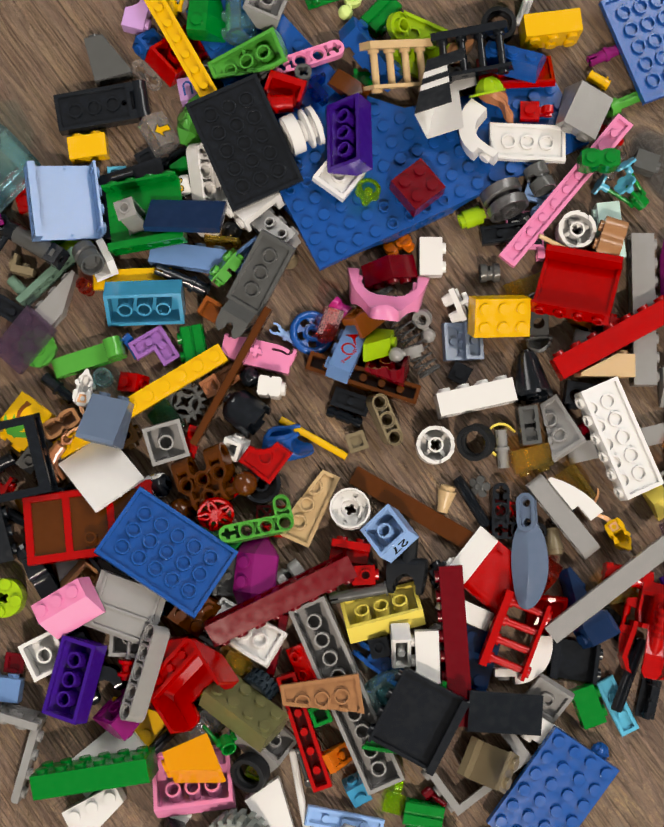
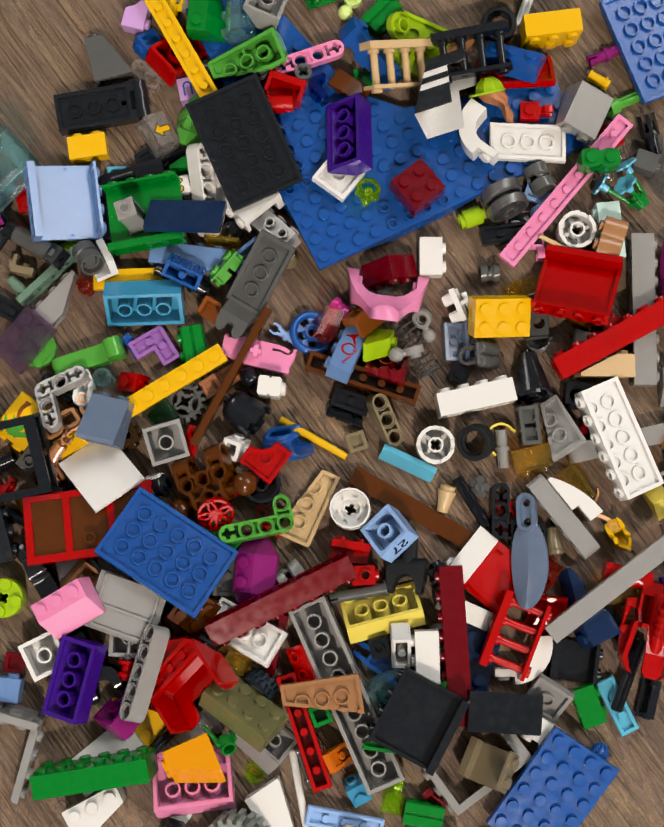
black tyre [230,752,270,793] -> none
white wheel [279,106,325,156] -> none
orange piece [383,234,415,255] -> none
none -> light grey beam [34,366,89,433]
none -> blue brick [161,252,206,291]
none -> medium azure tile [378,444,438,483]
none -> dark grey piece [458,341,500,369]
none -> black arm [636,112,662,154]

